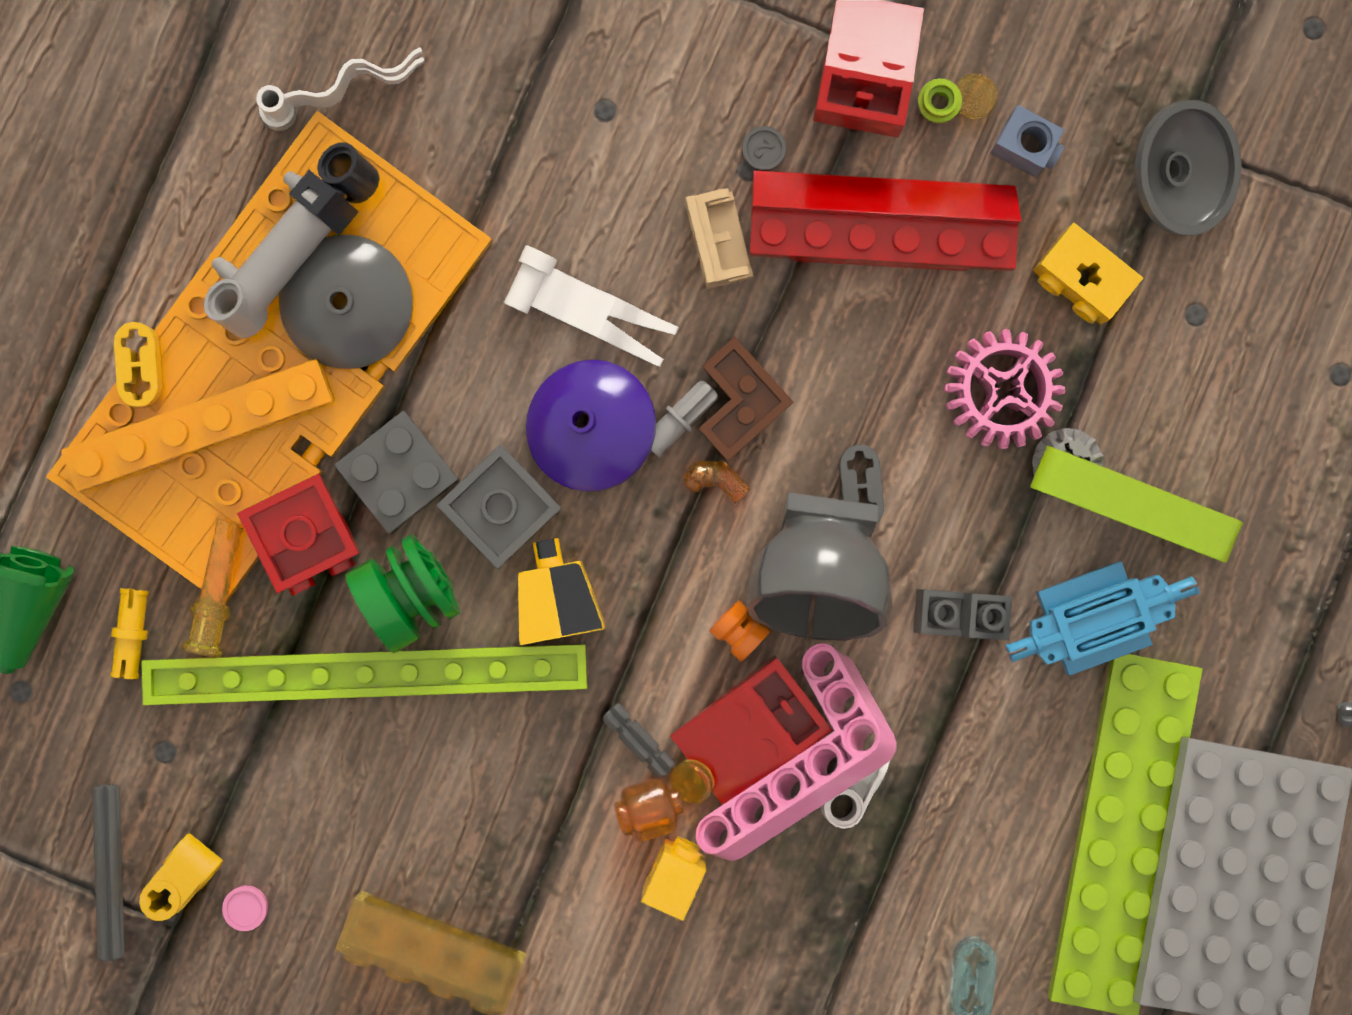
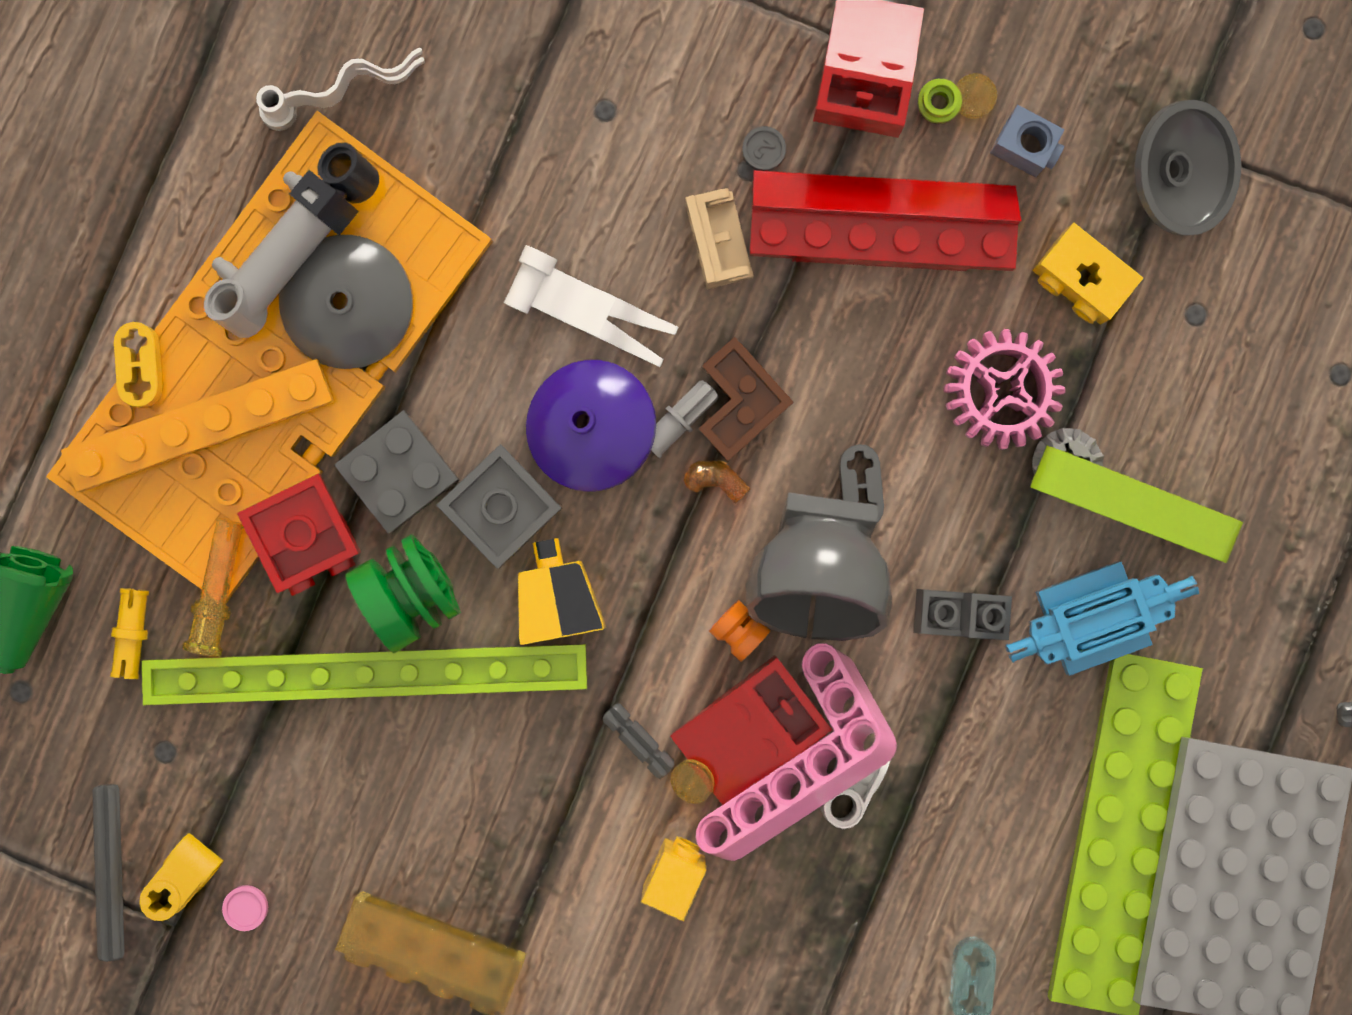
clear orange head [614,778,683,843] -> none

